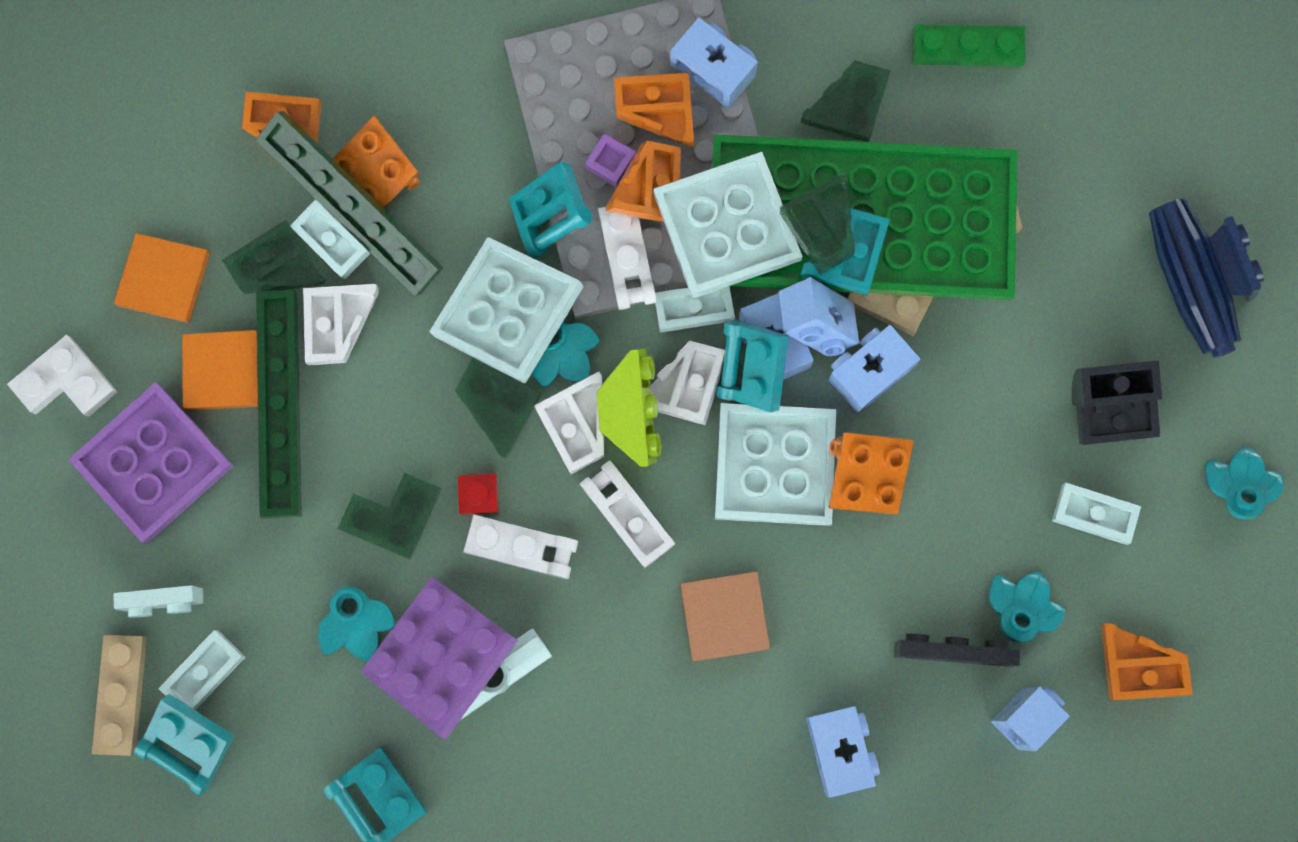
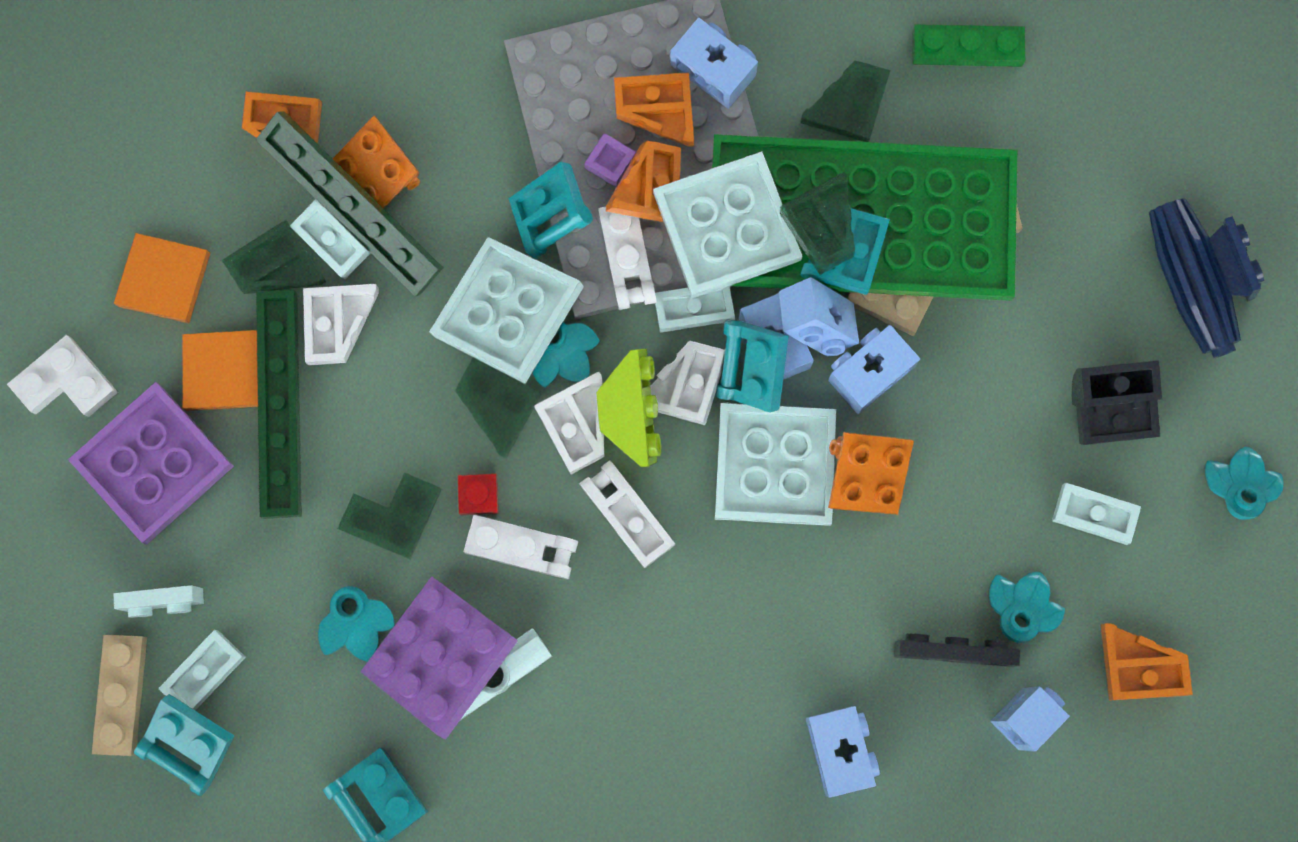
nougat tile [680,572,770,662] -> none

